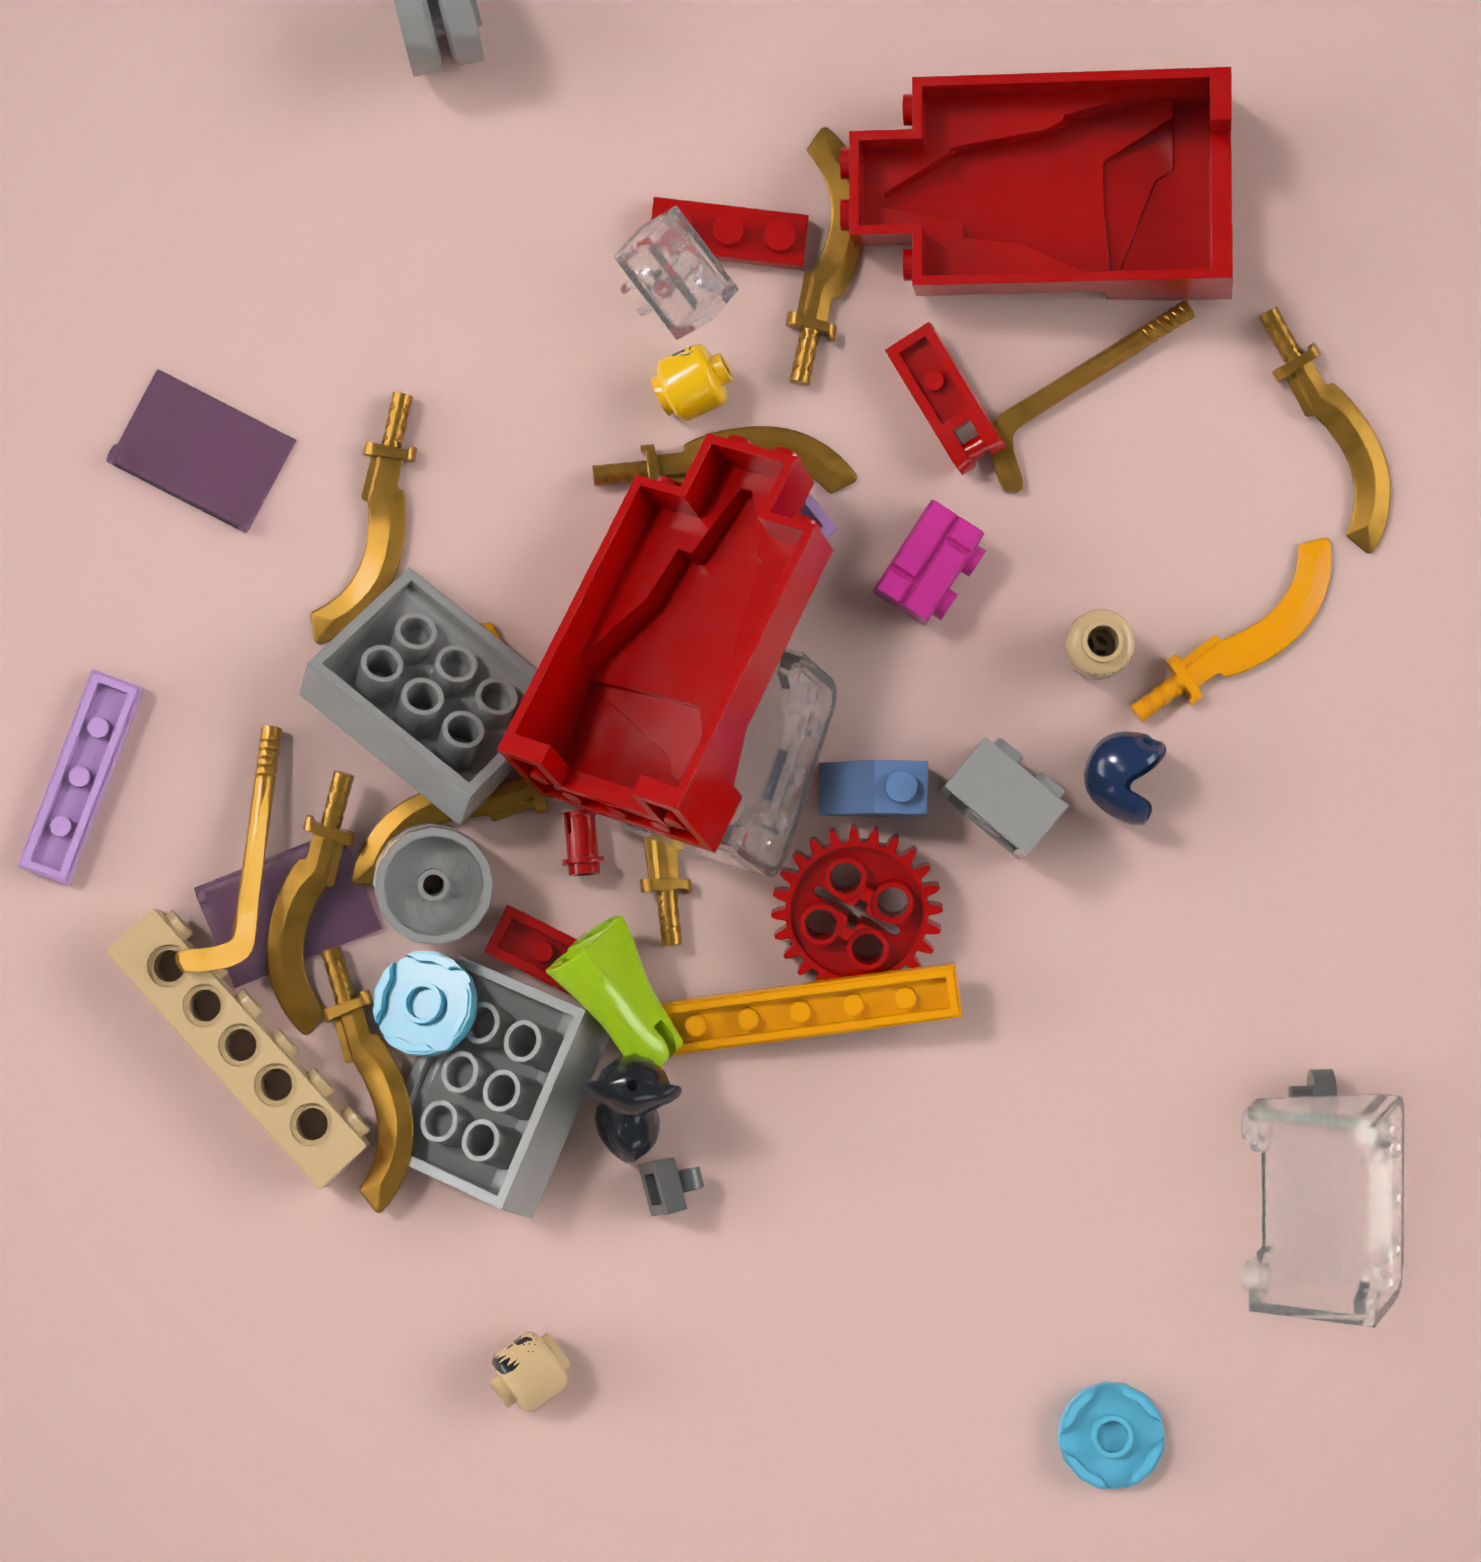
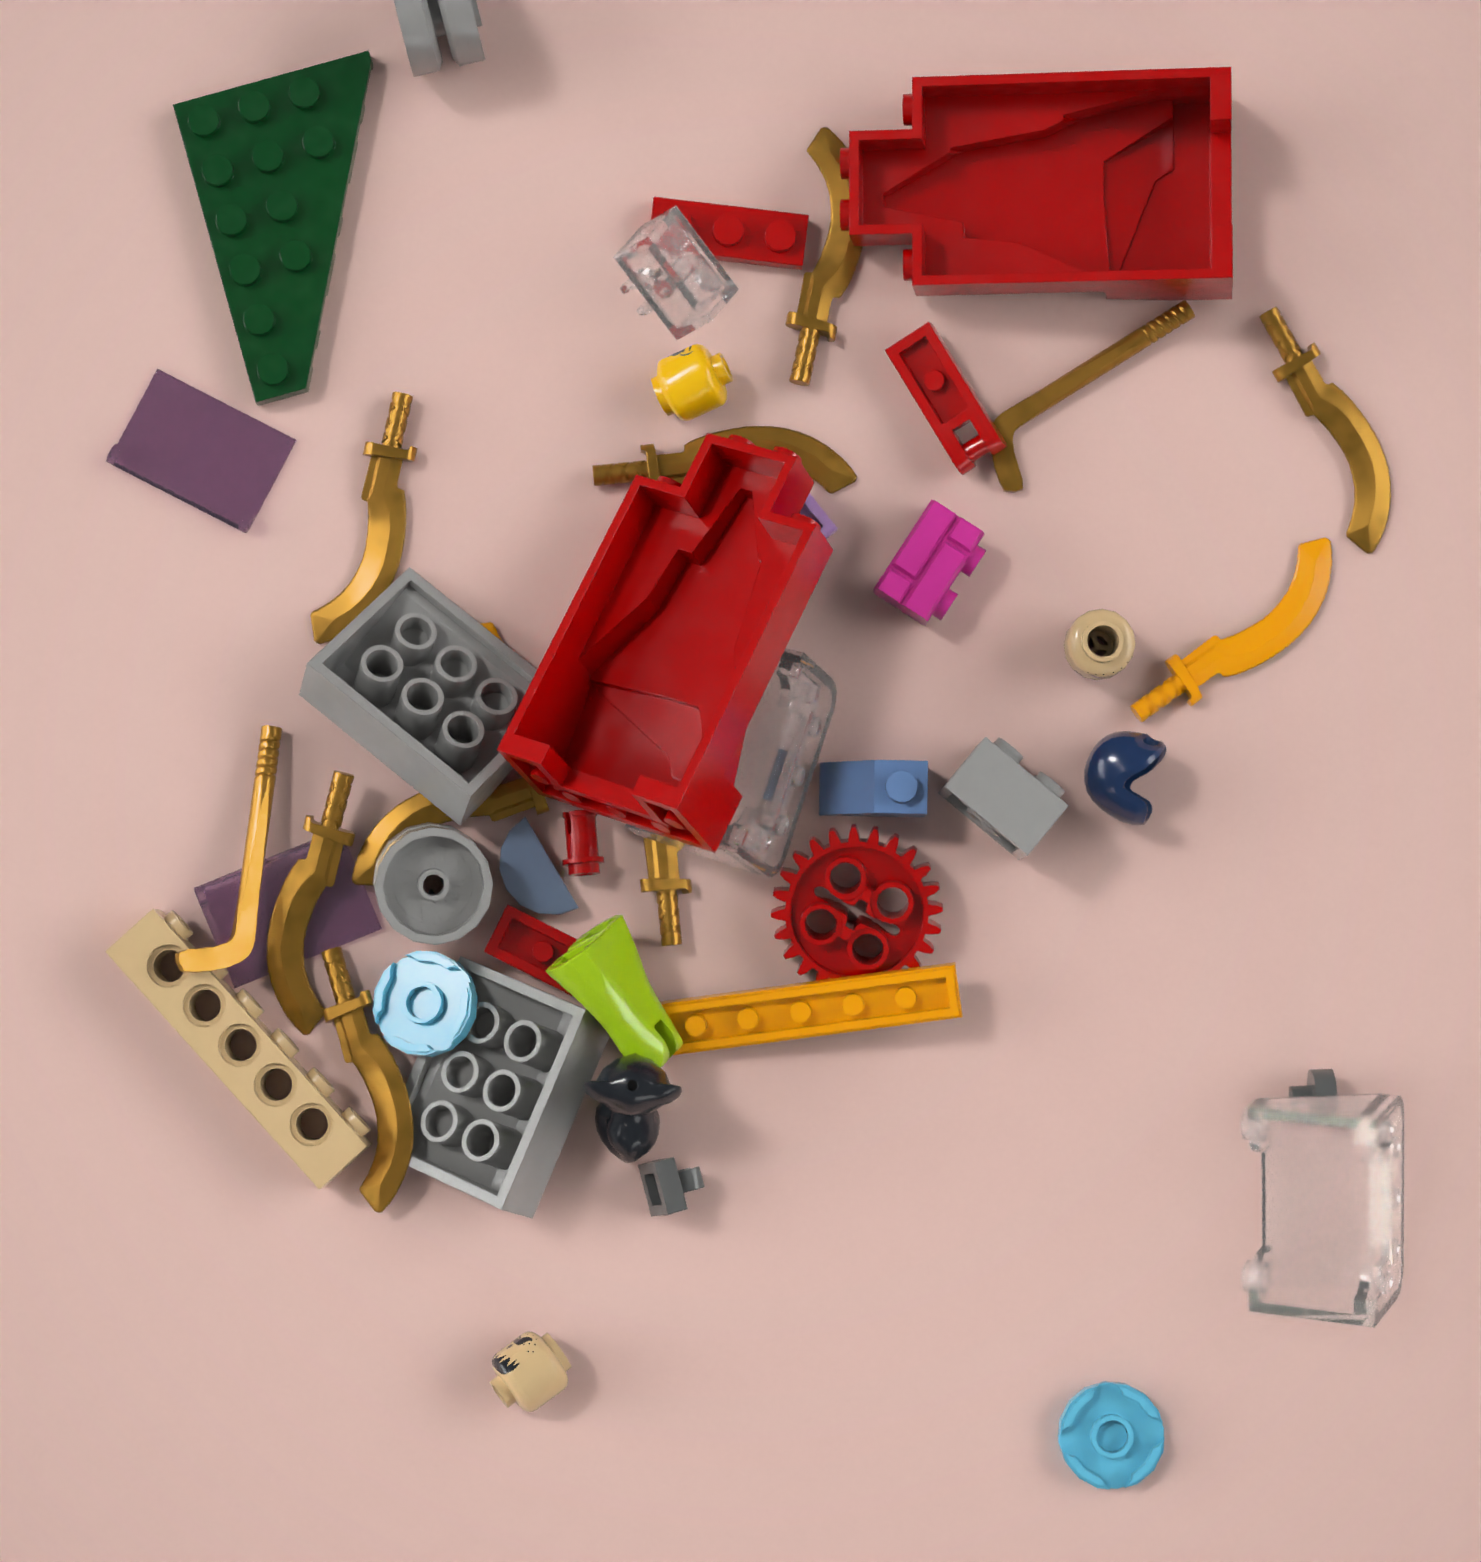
lavender tile [17,669,144,885] -> none
none -> dark green wing [173,50,373,406]
none -> sand blue tile [499,817,579,915]

